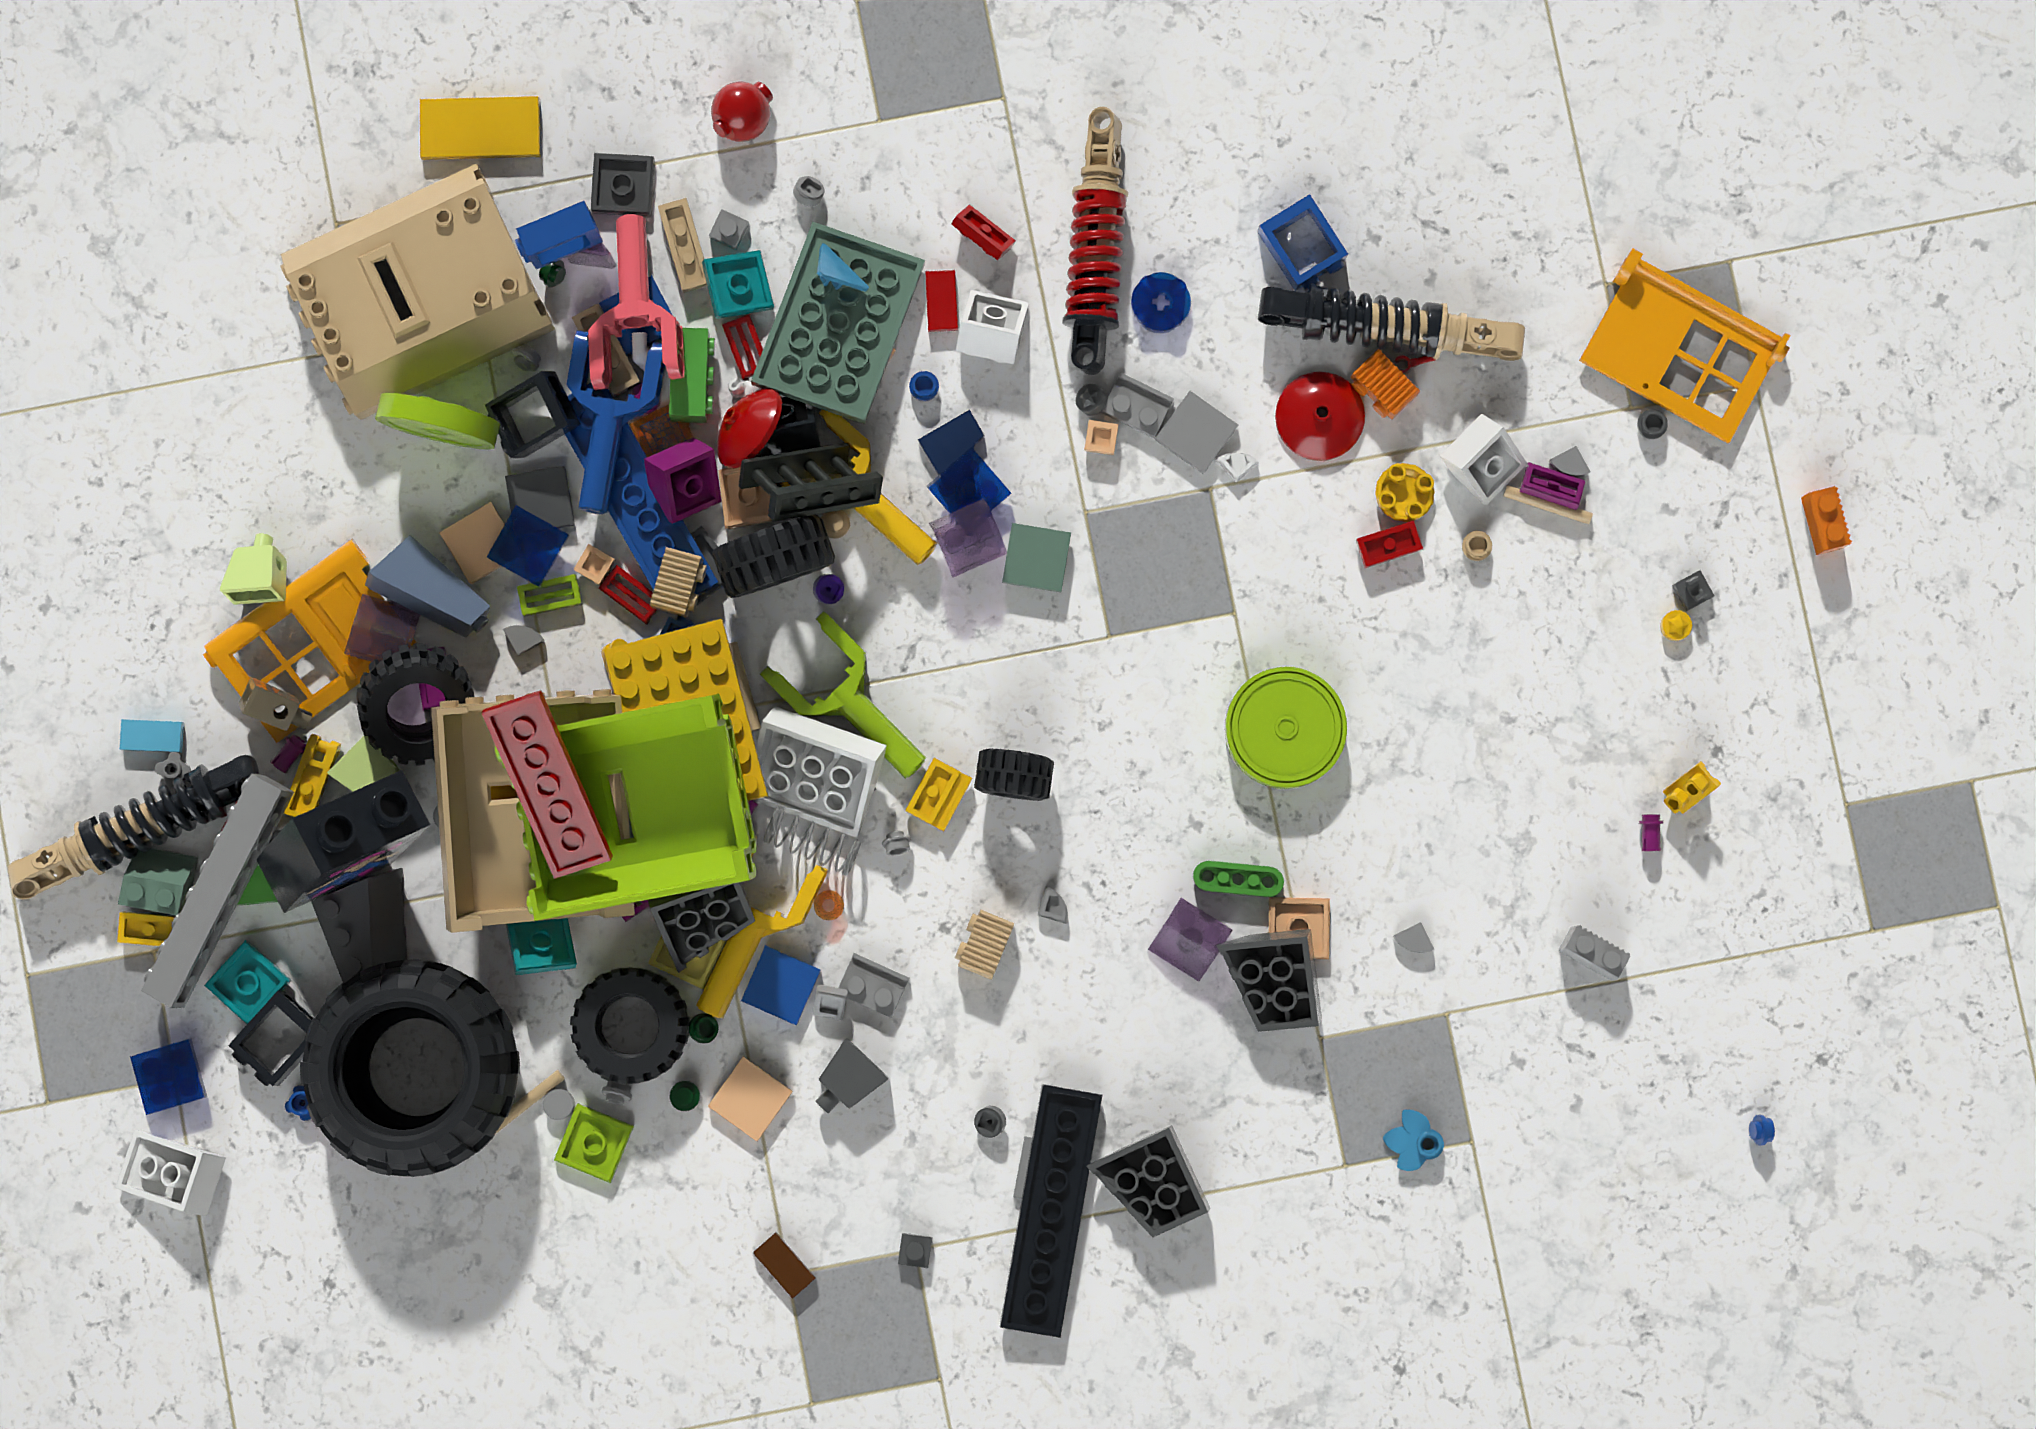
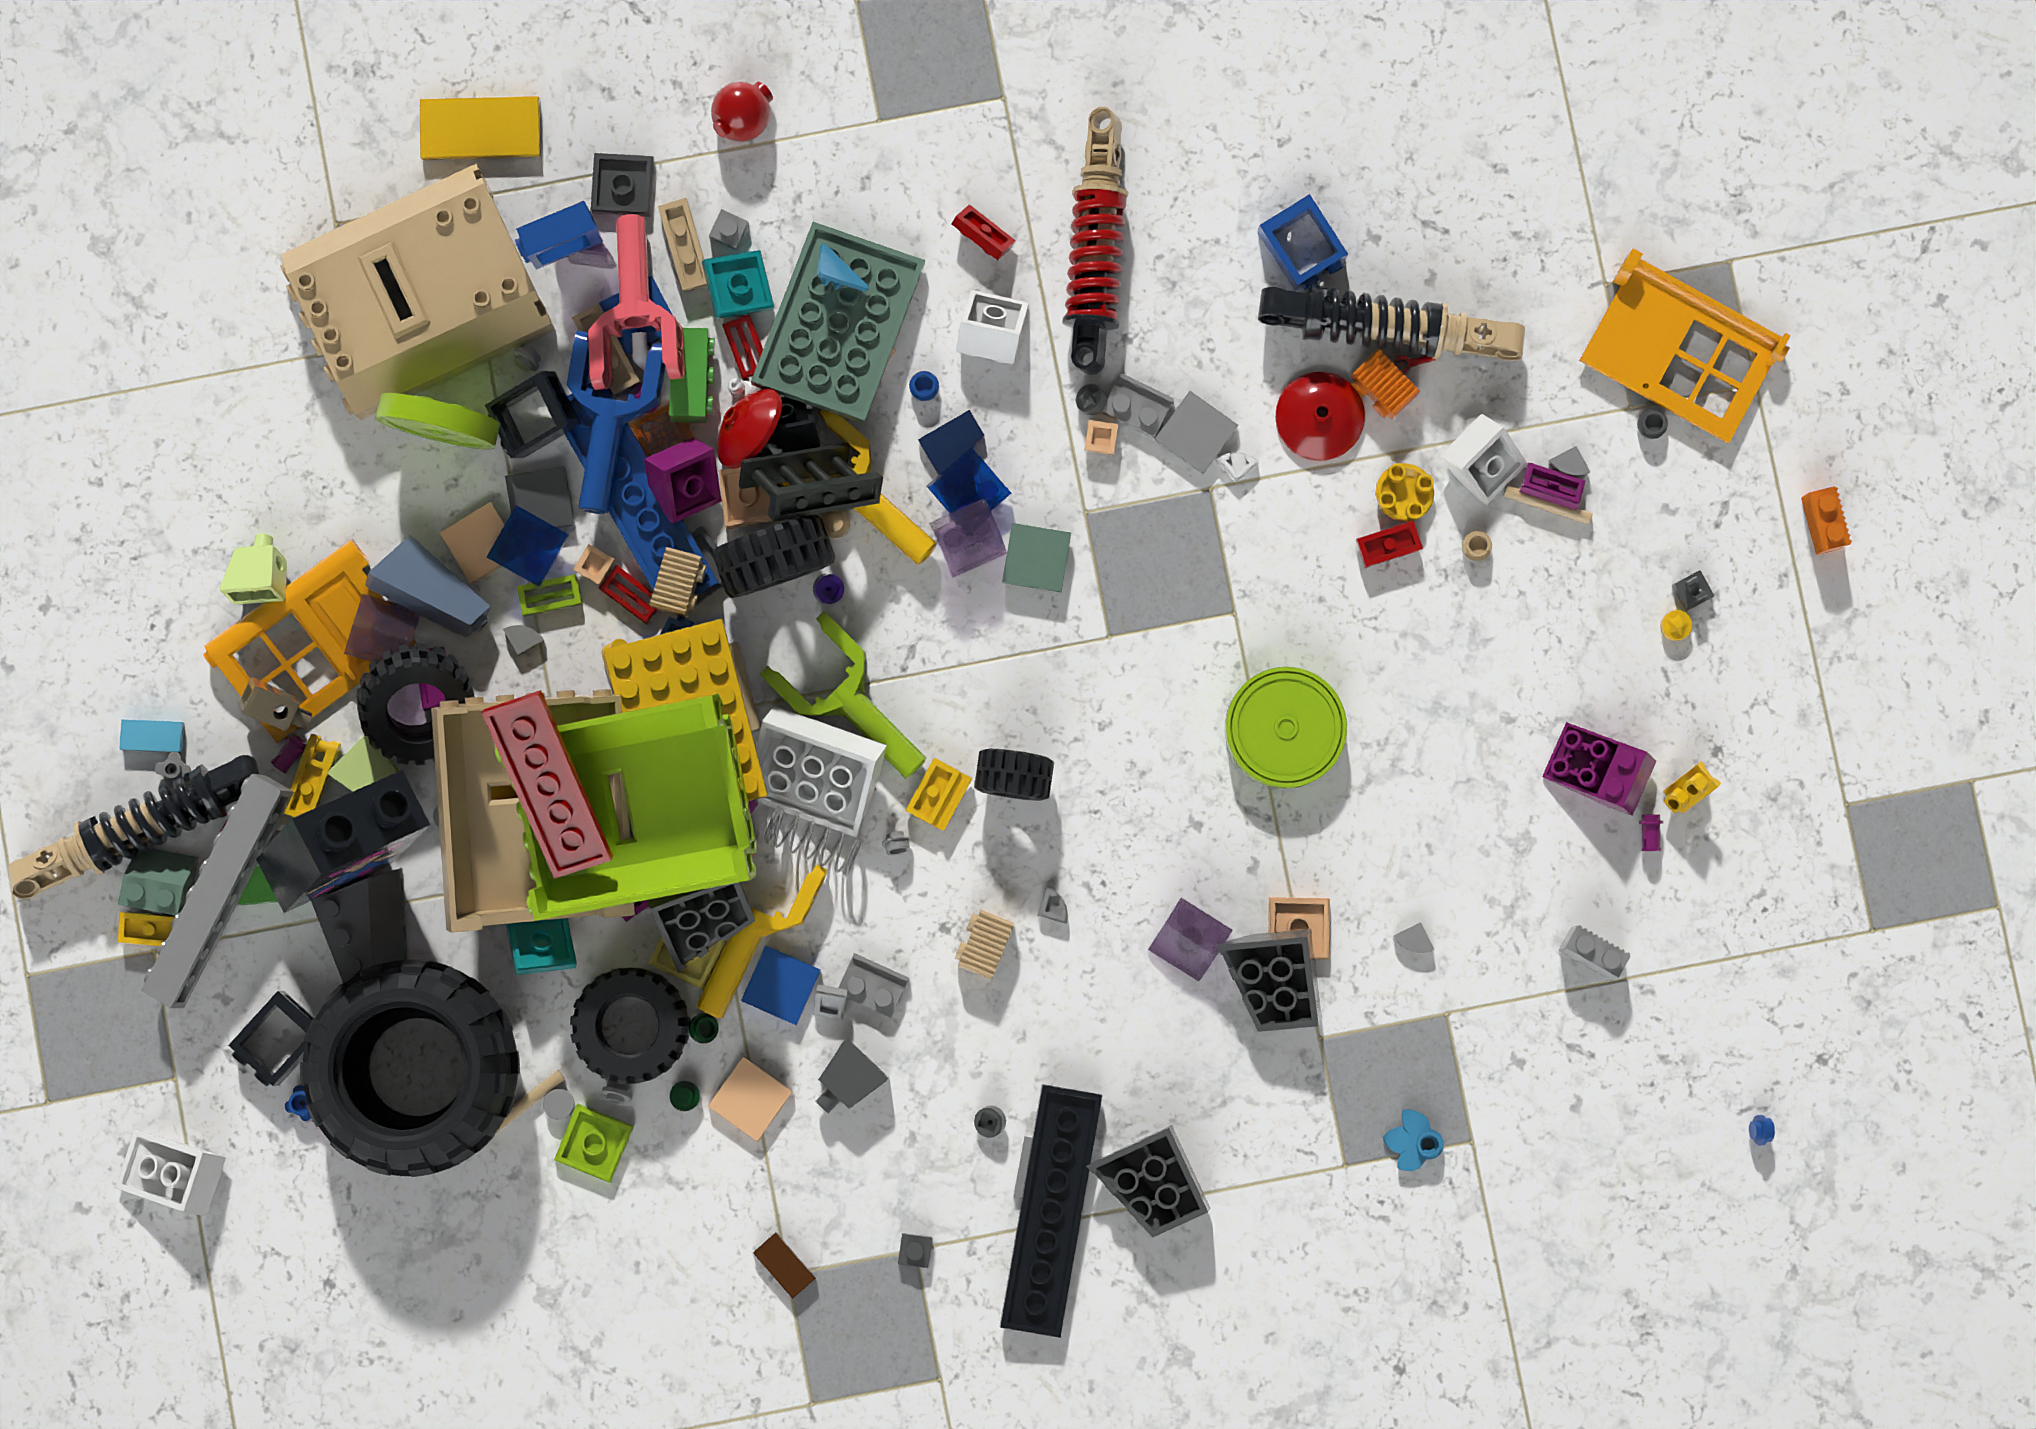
clear blue plate [130,1039,207,1115] -> none
teal plate [204,940,292,1024] -> none
dark green plate [539,260,566,288] -> none
light grey tile [793,176,825,206] -> none
clear orange plate [814,890,844,921] -> none
red tile [925,270,958,332] -> none
clear blue plate [1131,272,1191,333] -> none
bright green plate [1193,861,1284,897] -> none
none -> magenta slope [1542,722,1657,816]

